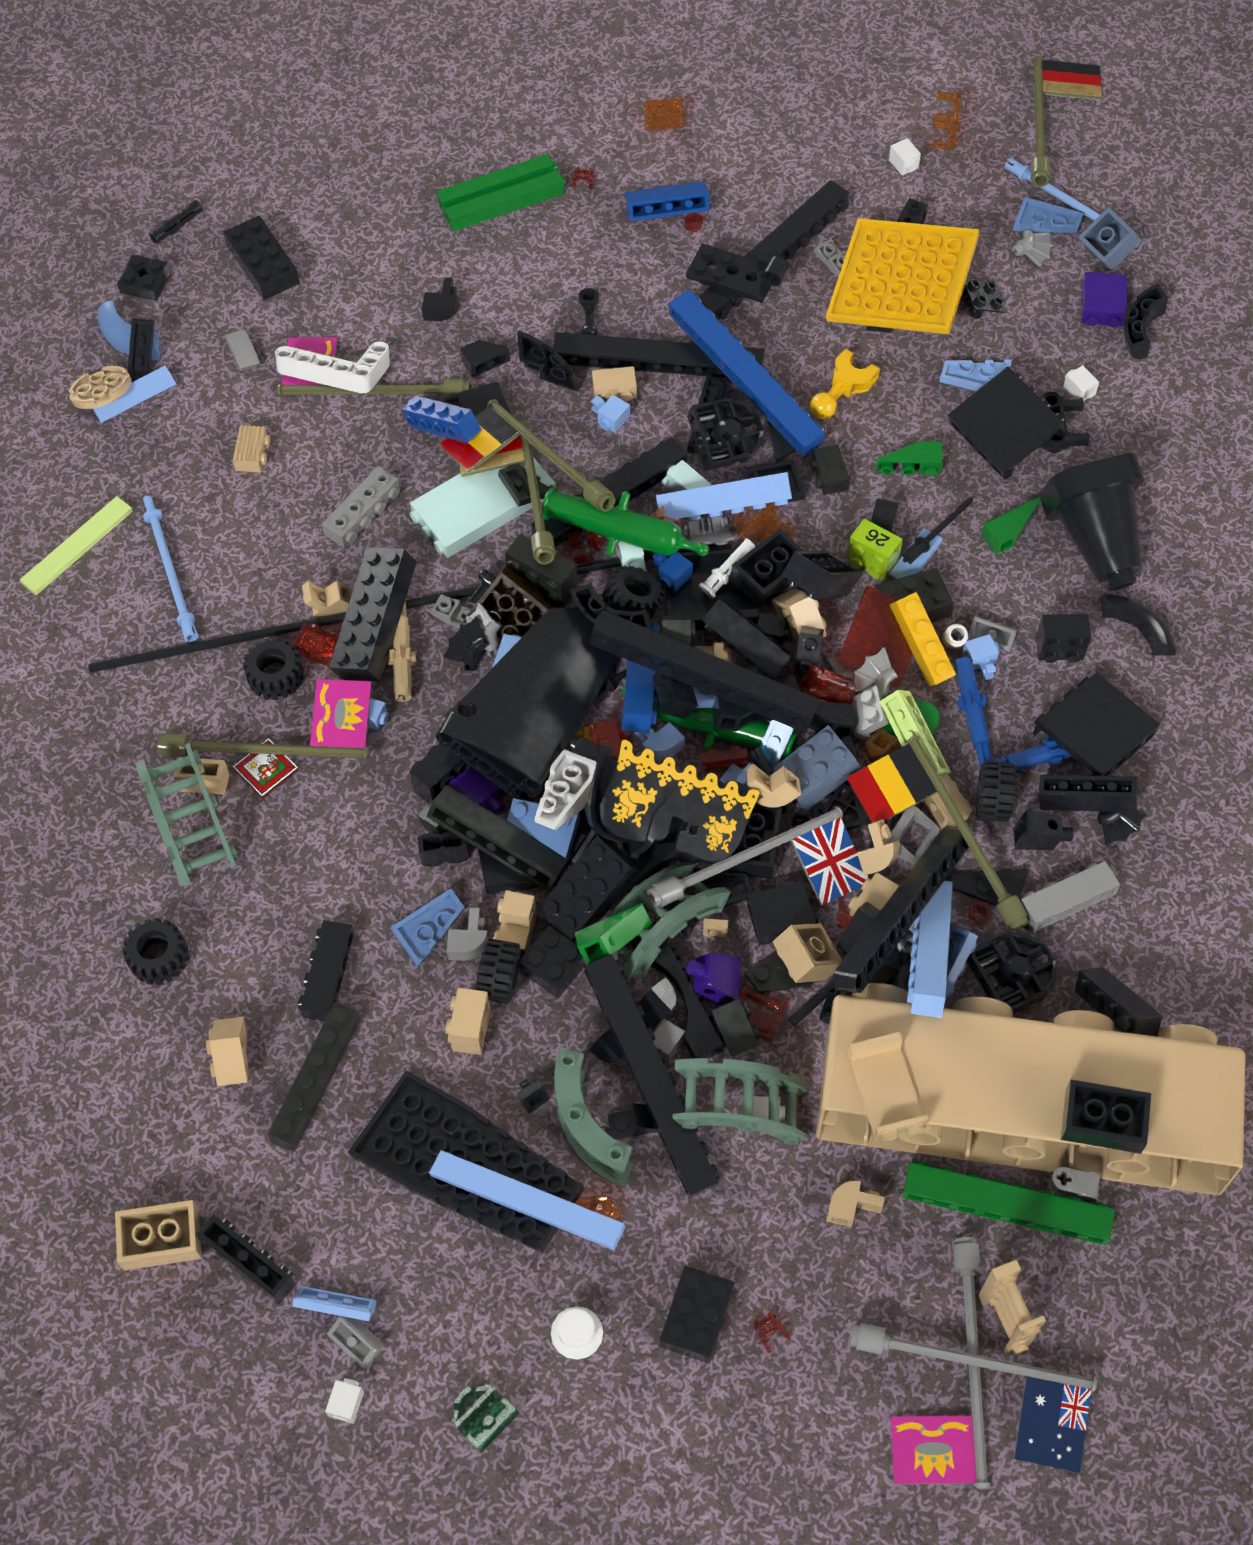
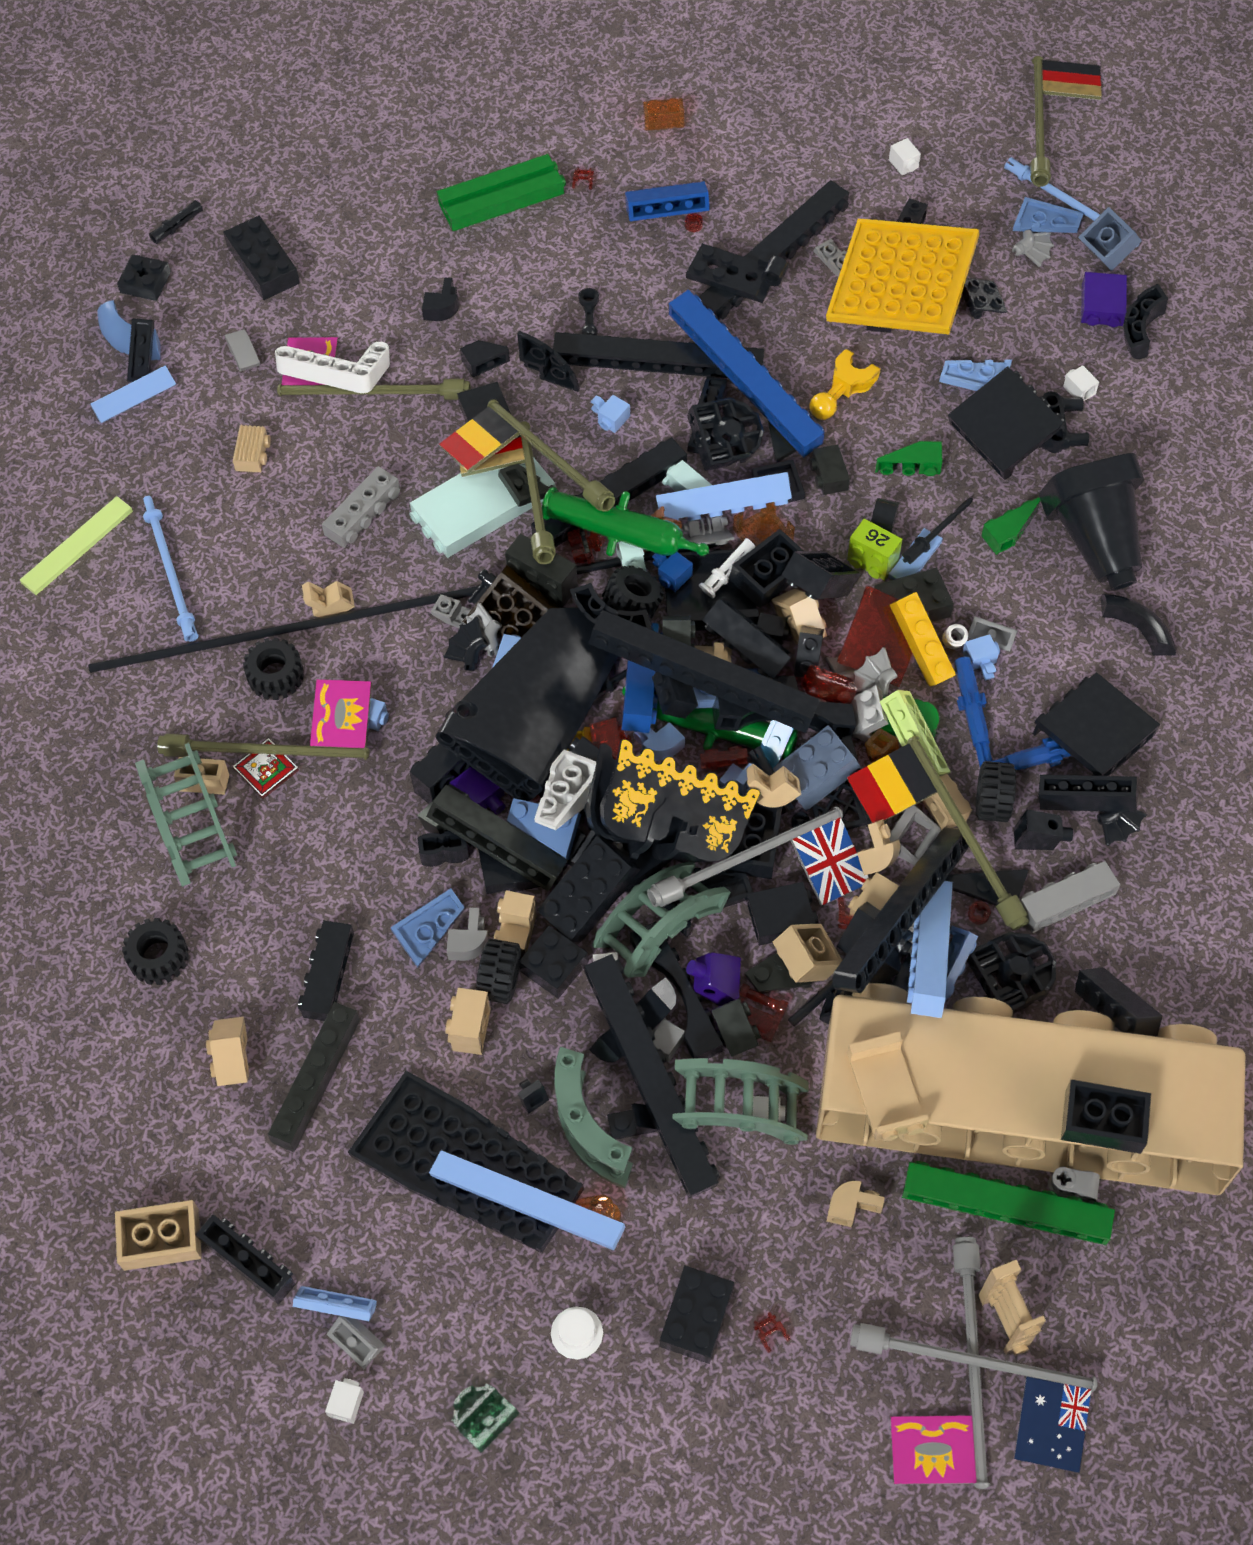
tan tile [69,366,131,409] -> none
clear red brick [293,623,339,667] -> none
black brick [329,548,417,682] -> none
tan piece [388,599,416,702] -> none
blue brick [402,396,482,444] -> none
green slope [575,903,652,964] -> none
tan brick [592,367,637,402] -> none
tan tile [703,918,728,938] -> none
clear orange panel [930,91,962,150] -> none
black brick [1036,614,1091,663] -> none

